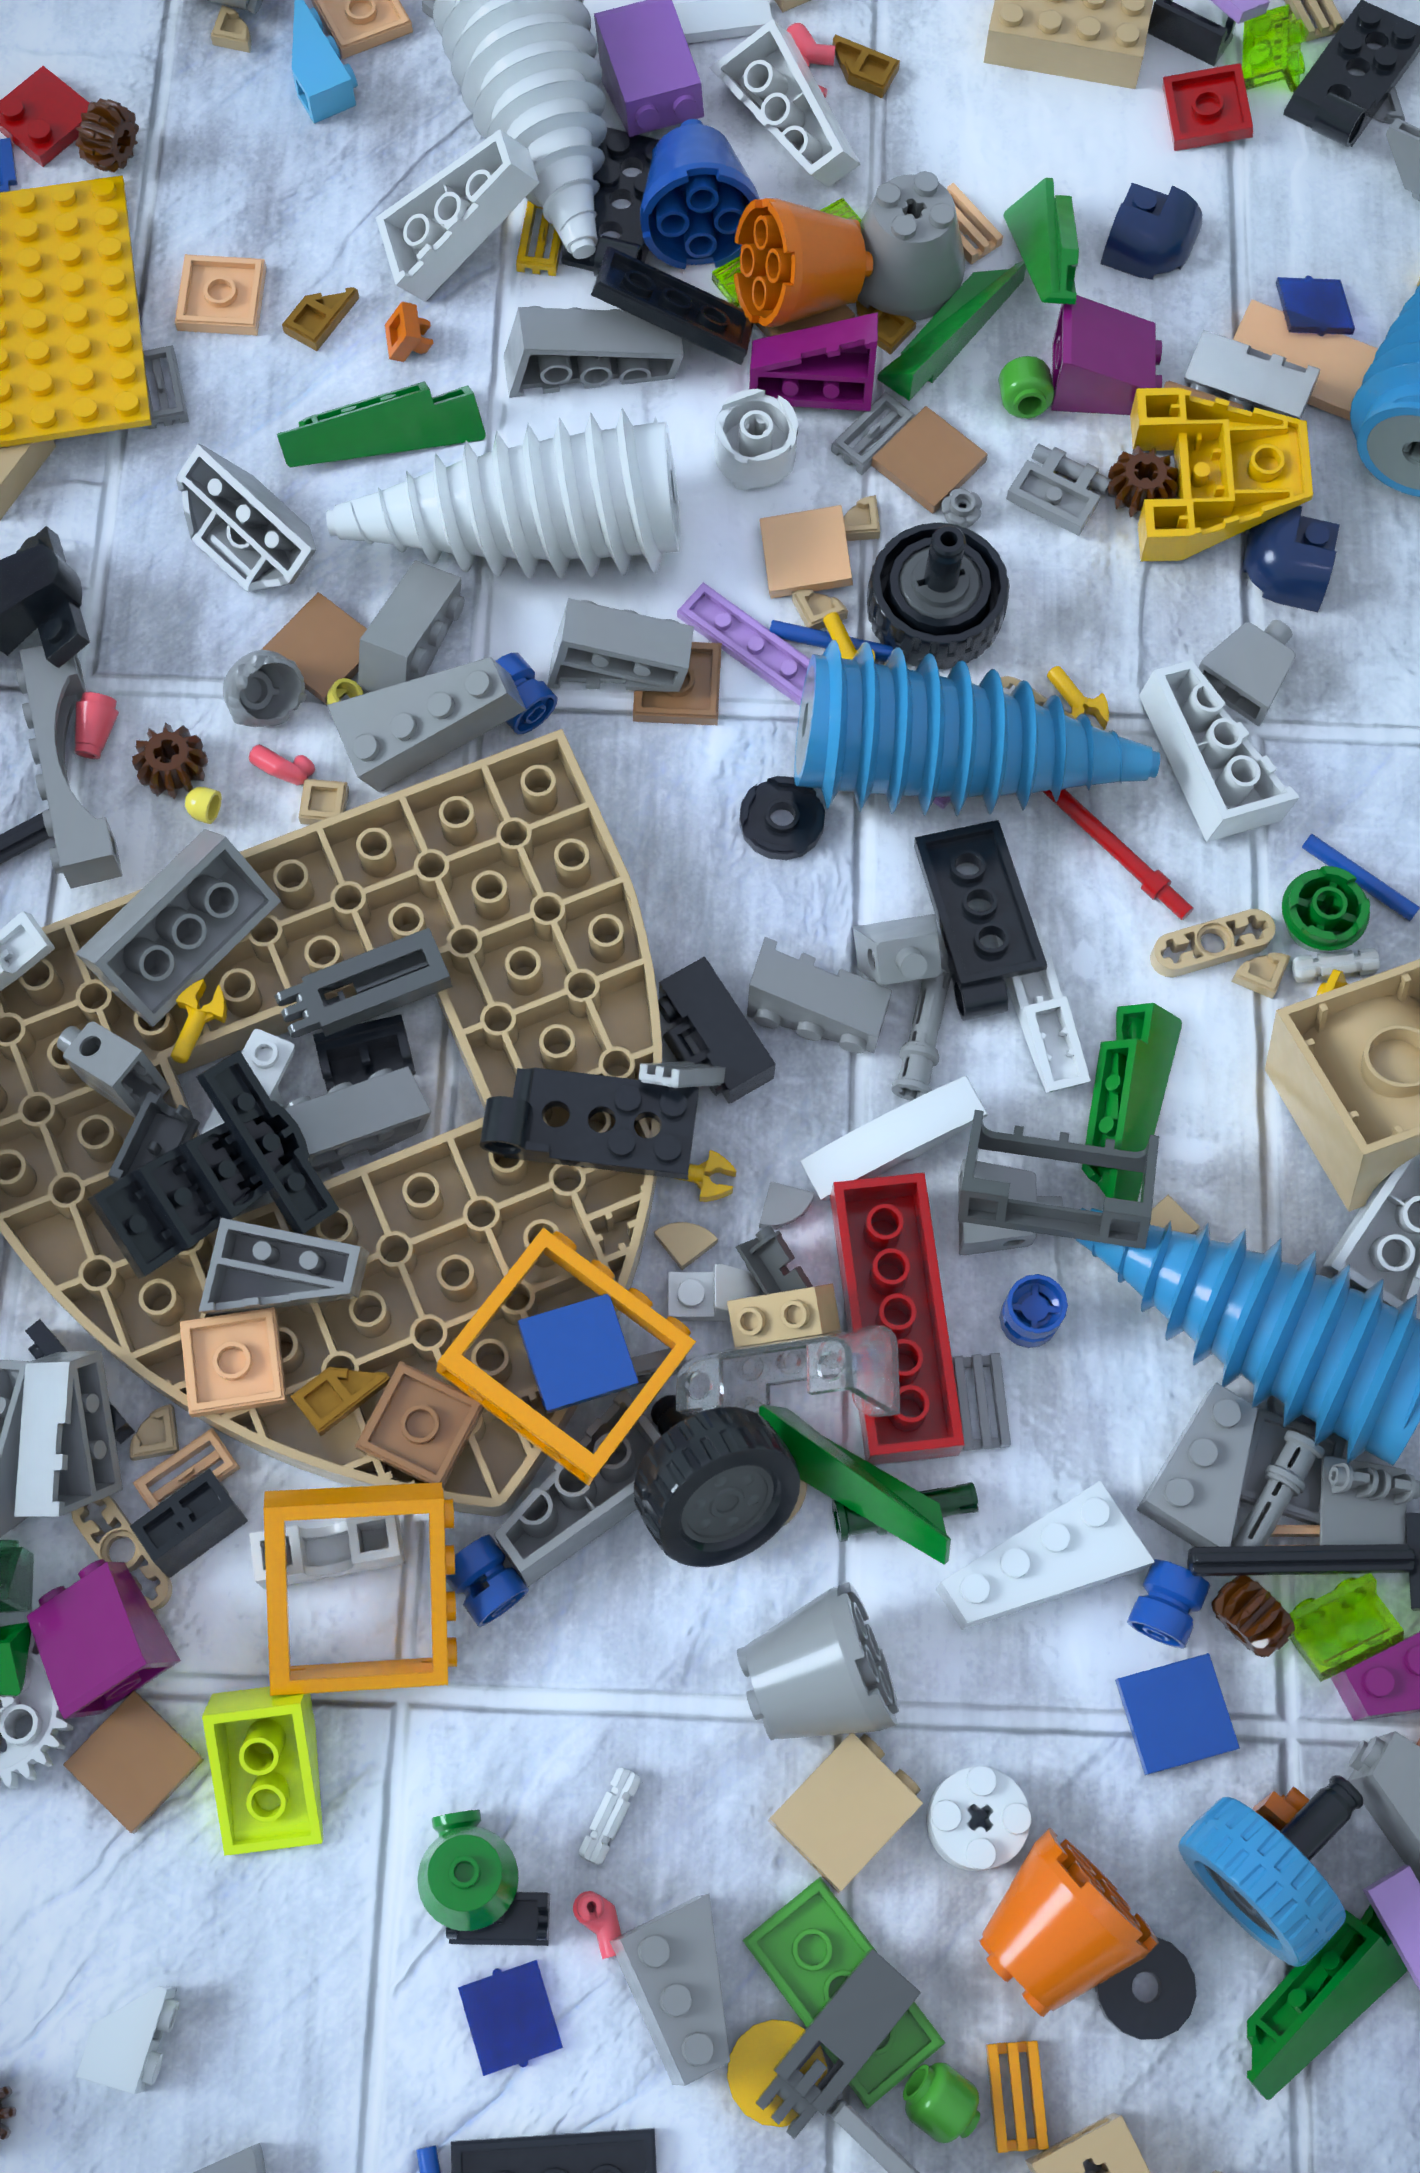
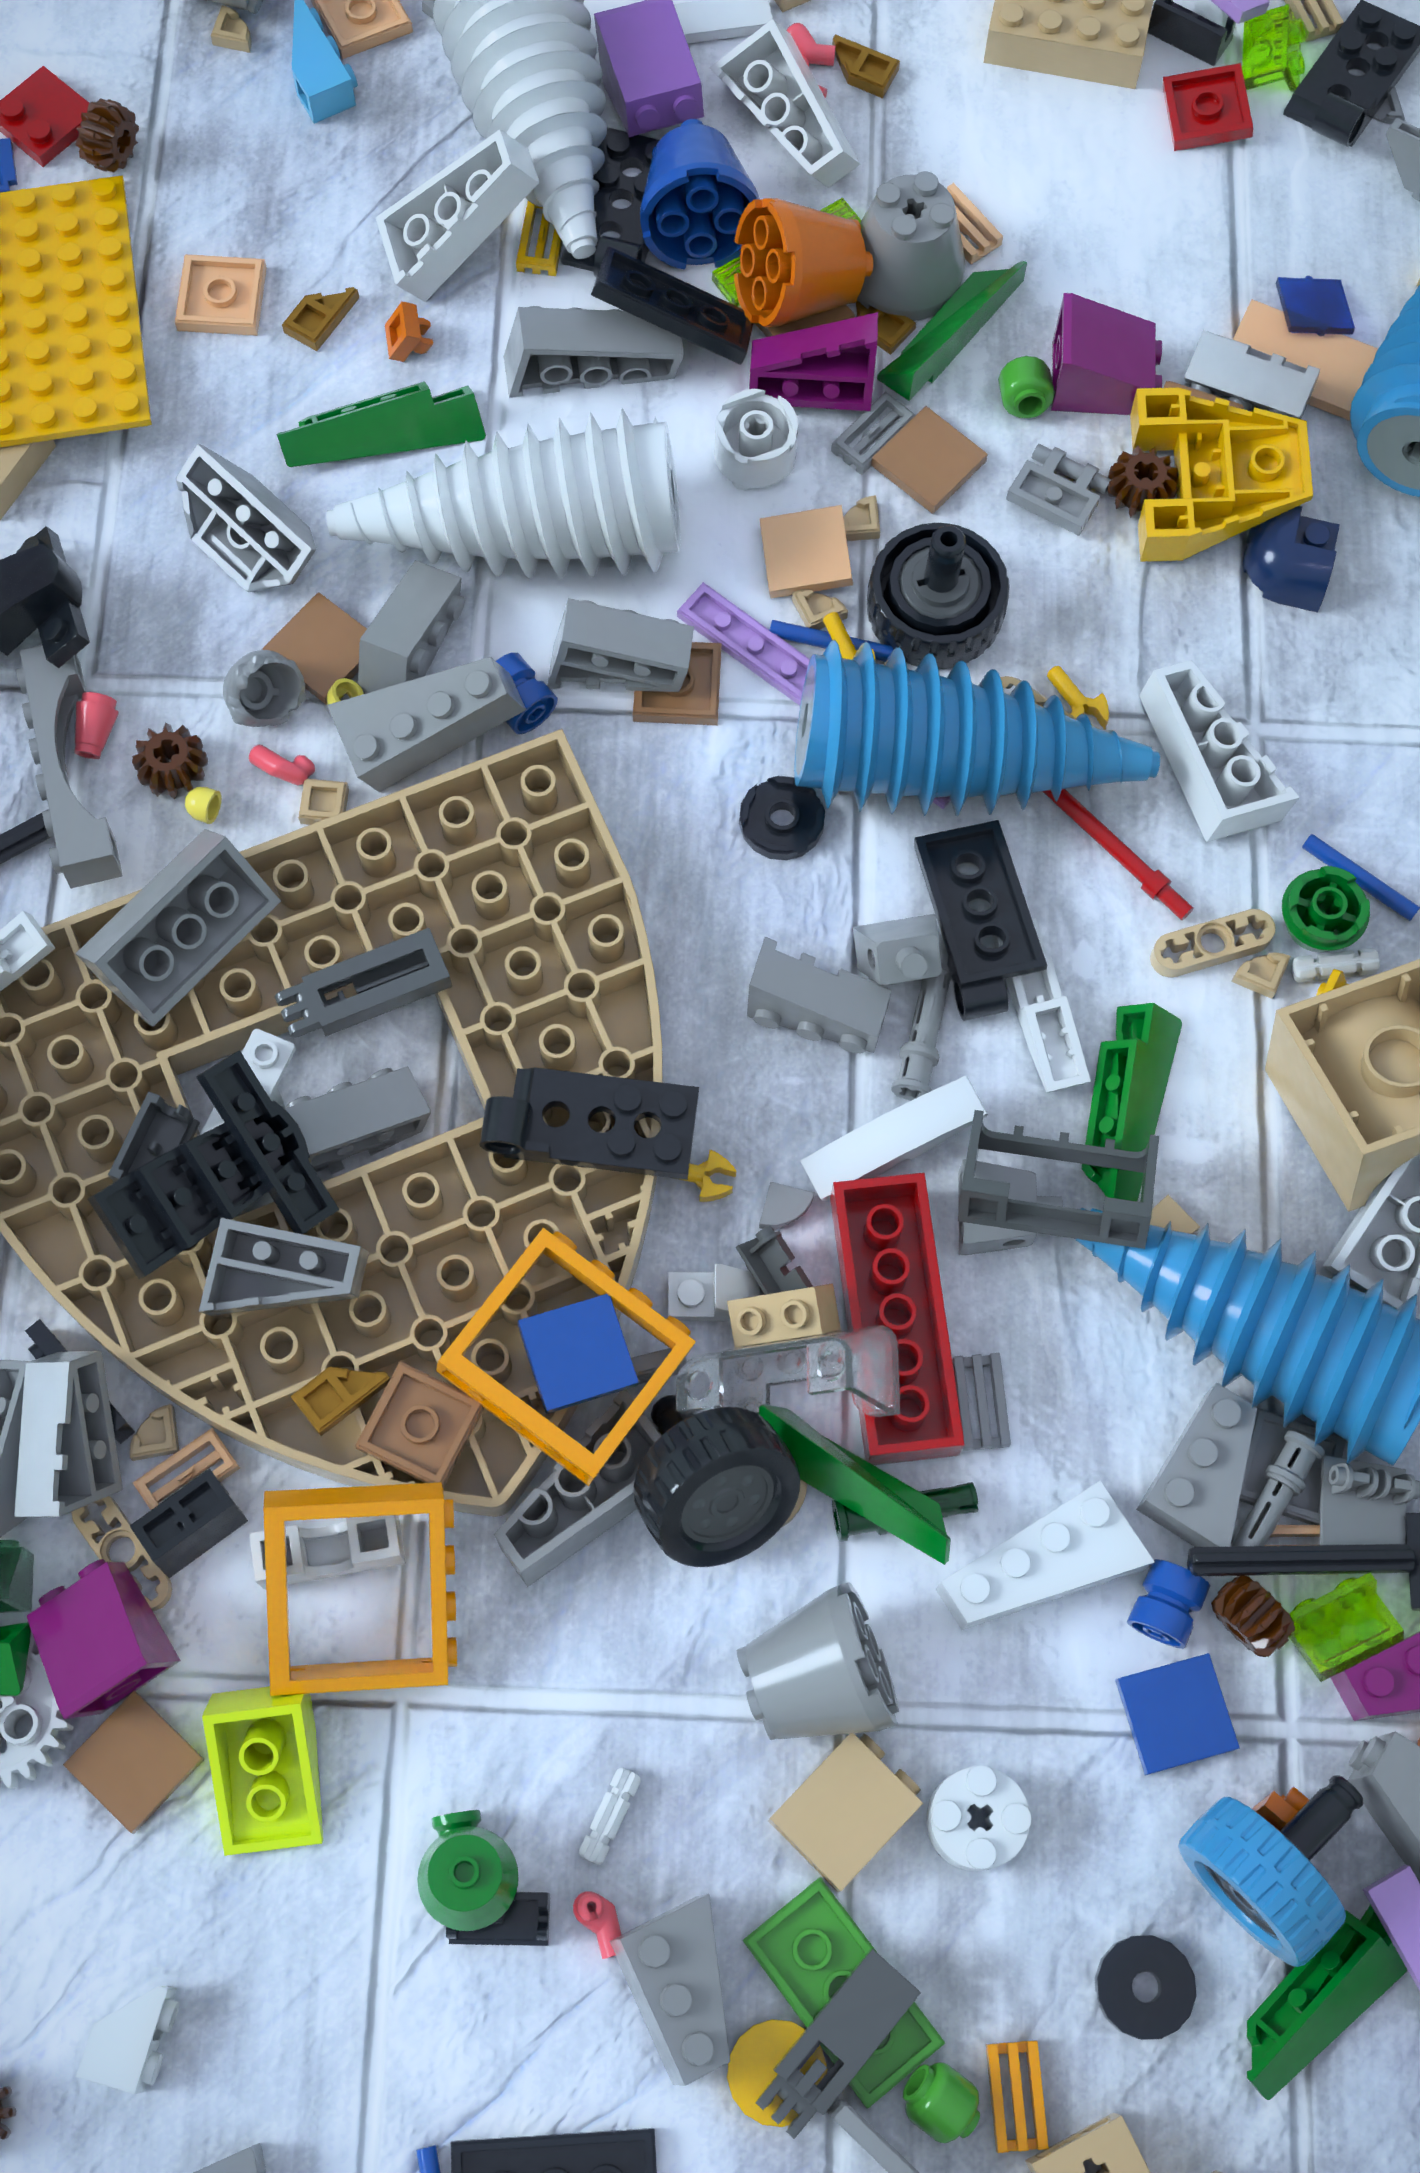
light grey torso [57,1021,170,1118] -> none
light grey tile [144,345,189,429] -> none
yellow bar [171,979,227,1064] -> none
light nougat tile [180,1307,287,1418] -> none
black hinge [313,1014,416,1092] -> none
blue wheel [446,1534,529,1627] -> none
clear blue piece [458,1960,563,2076] -> none
light grey tile [638,1061,726,1088] -> none
tan tile [654,1222,718,1270] -> none
black piece [658,956,776,1103] -> none
light grey plate [941,488,982,528] -> none
orange cone [979,1828,1159,2017] -> none
blue wheel [999,1274,1068,1348] -> none
green wedge [1003,177,1079,305] -> none
dark blue brick [1100,183,1202,280] -> none
light grey torso [1198,620,1296,727] -> none

